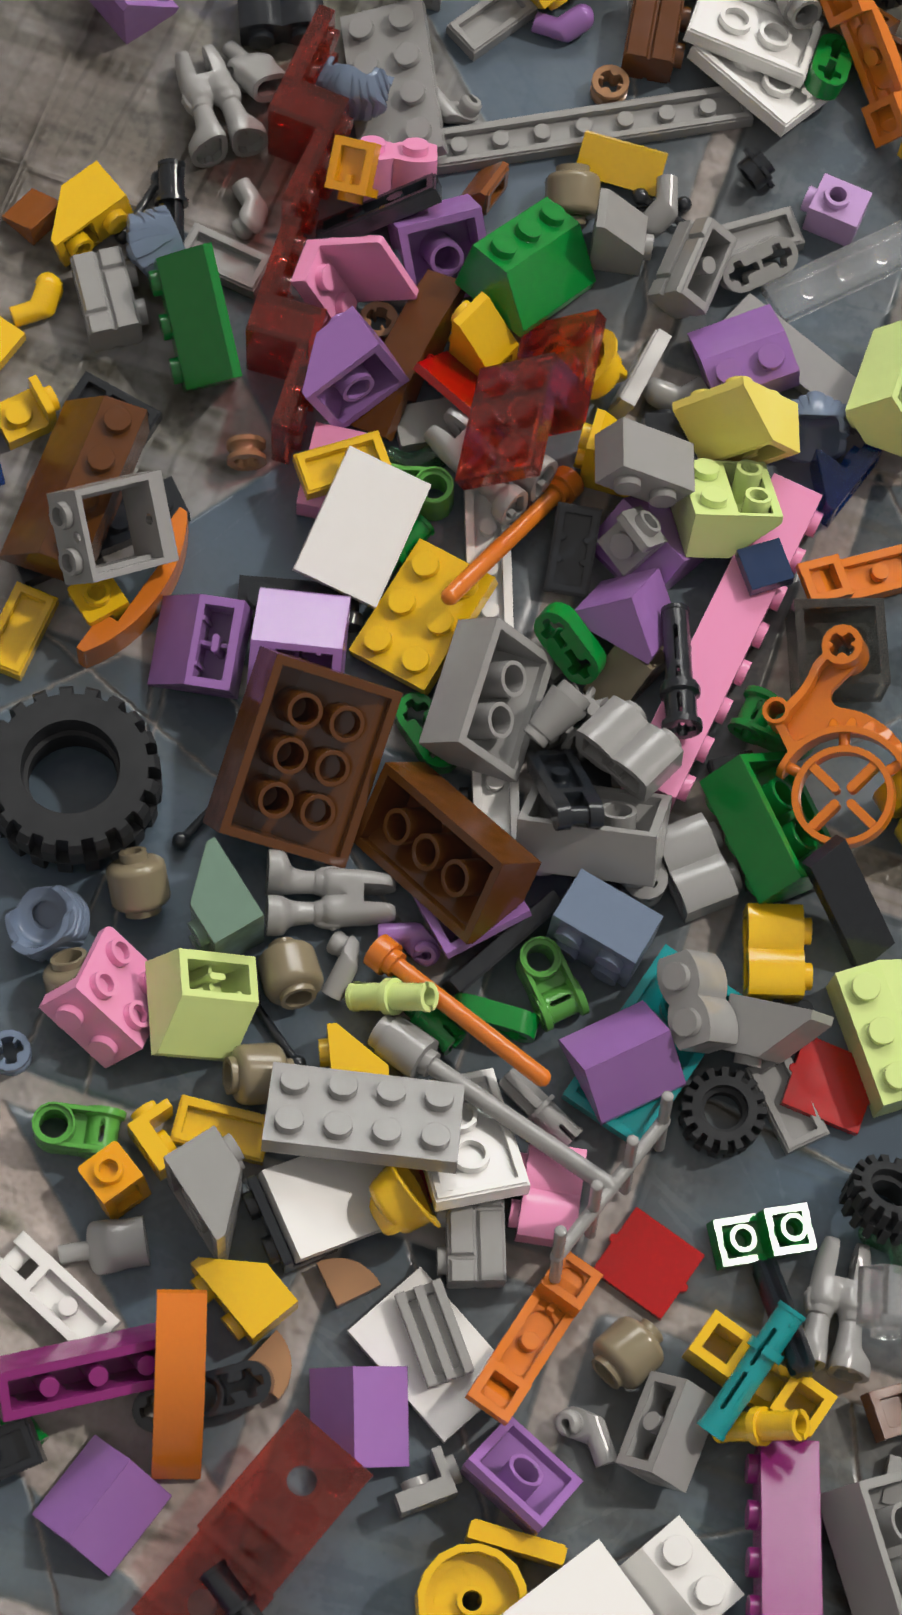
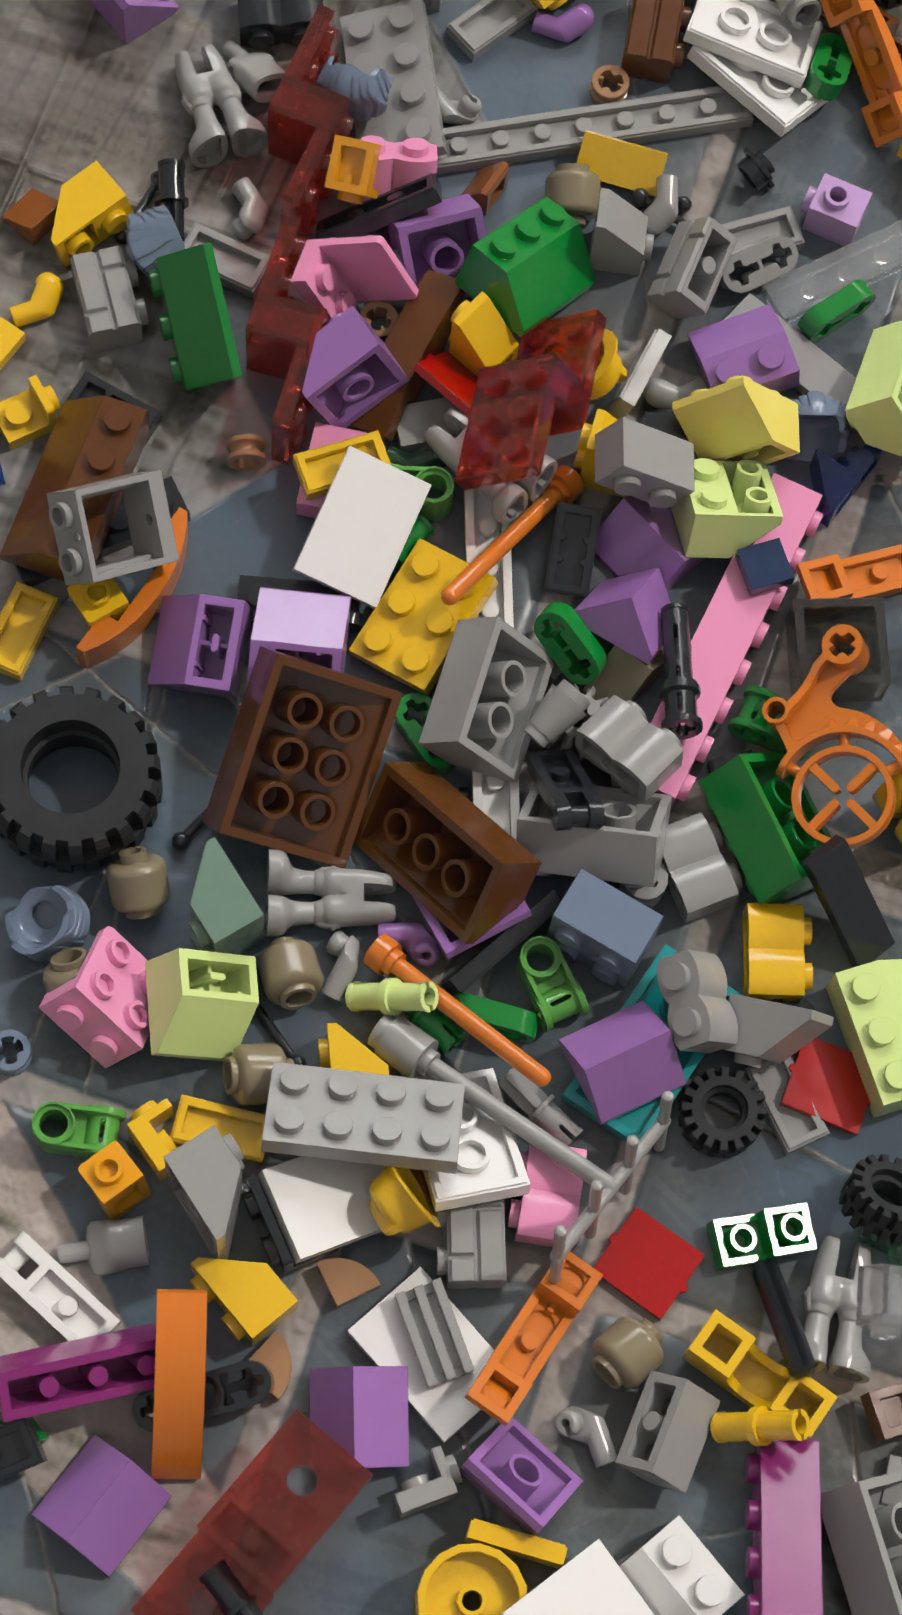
light grey bracket [597,506,668,576] -> none
teal pin [697,1300,807,1442] -> none
none -> green beam [797,279,876,343]

